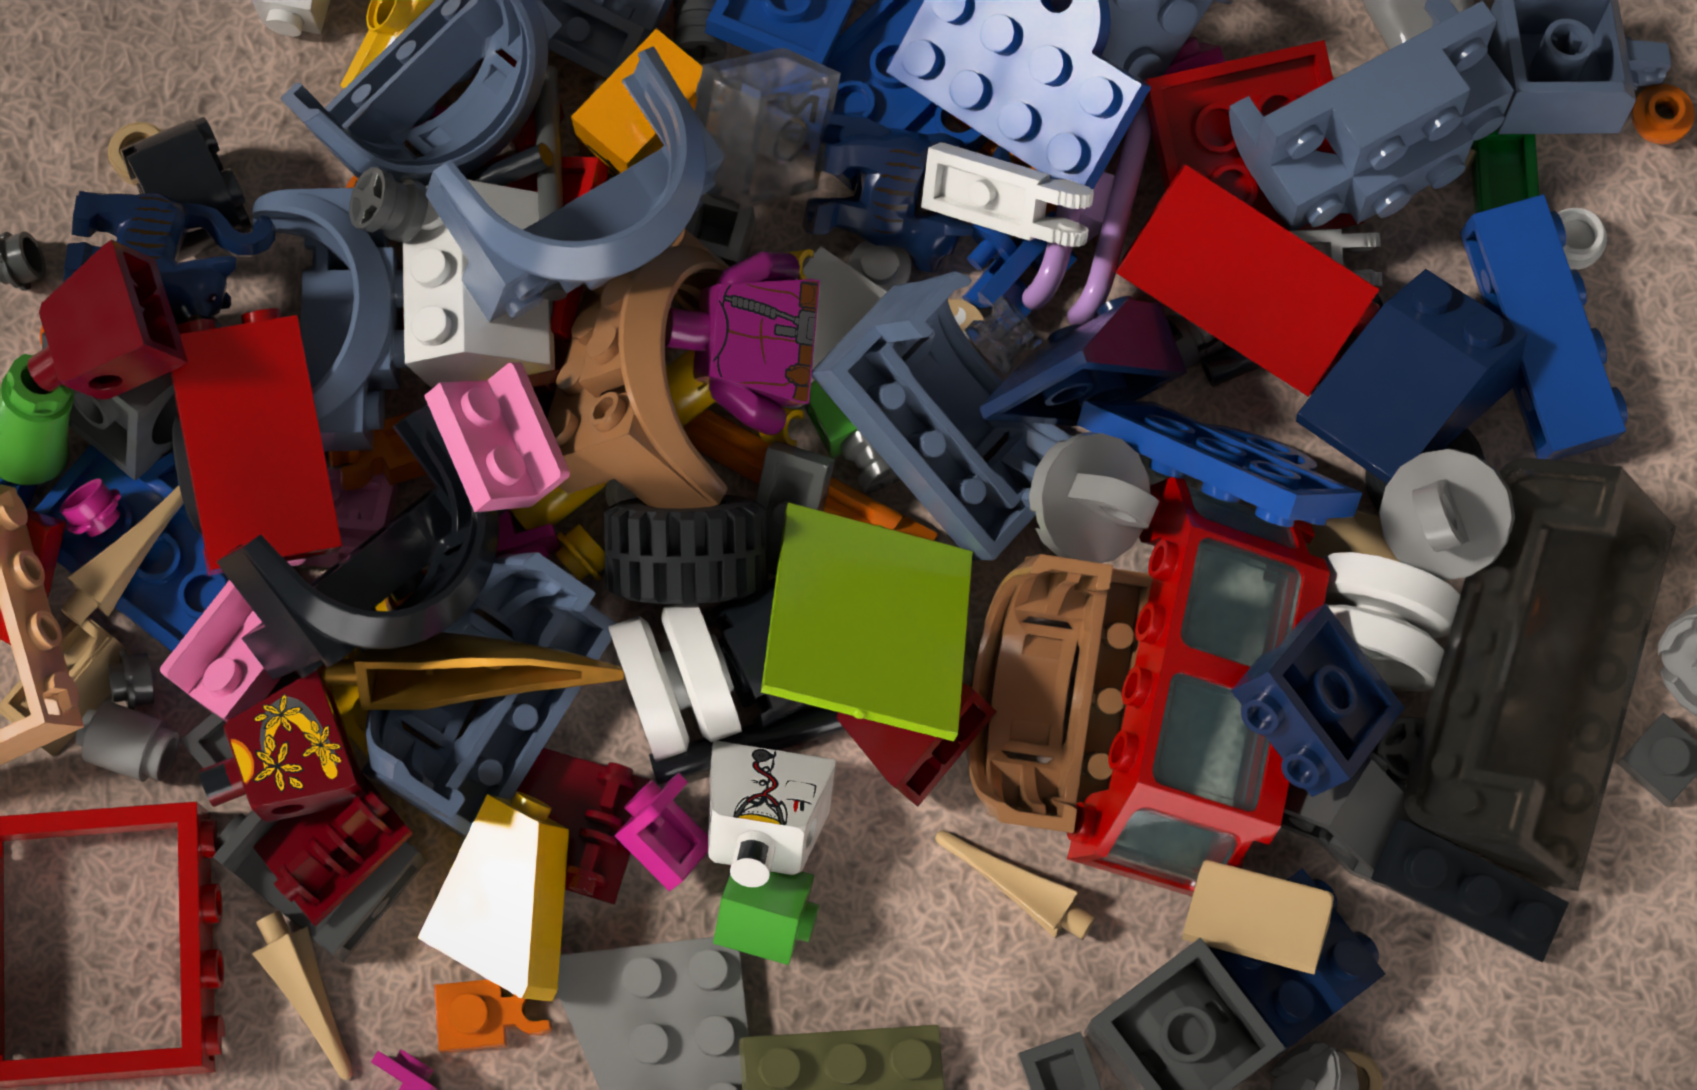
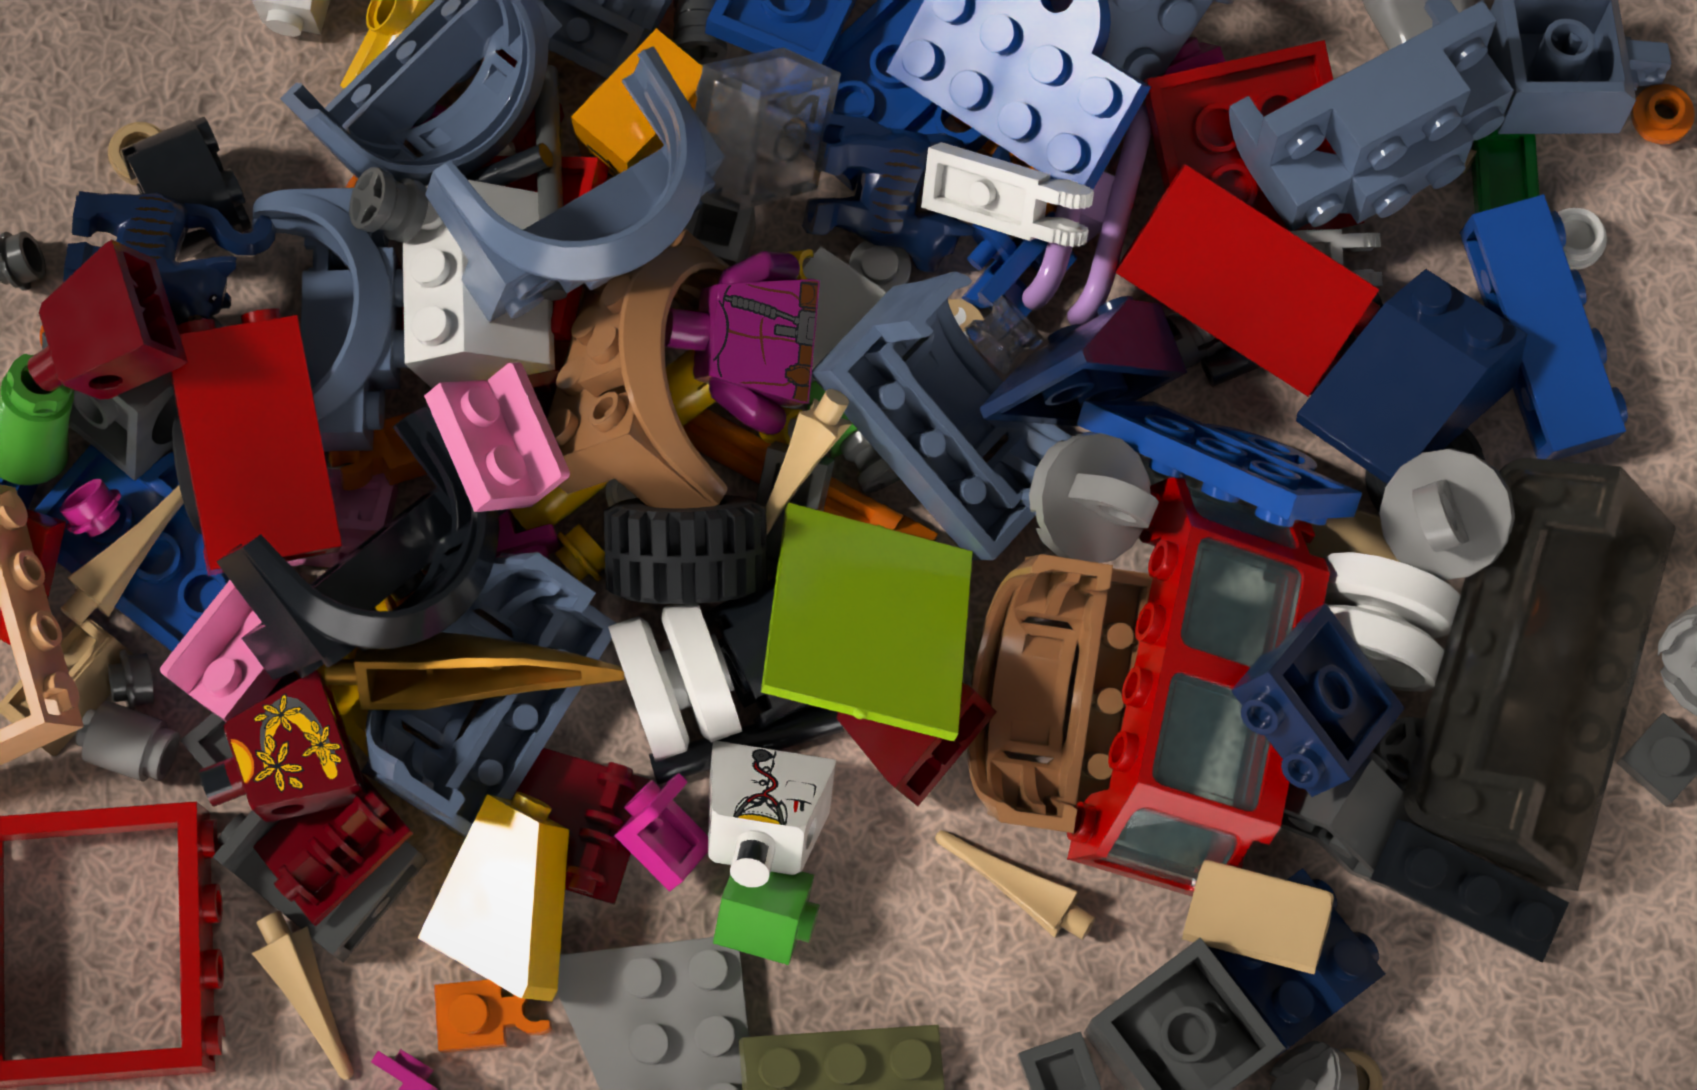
none -> tan piece [766,389,852,535]

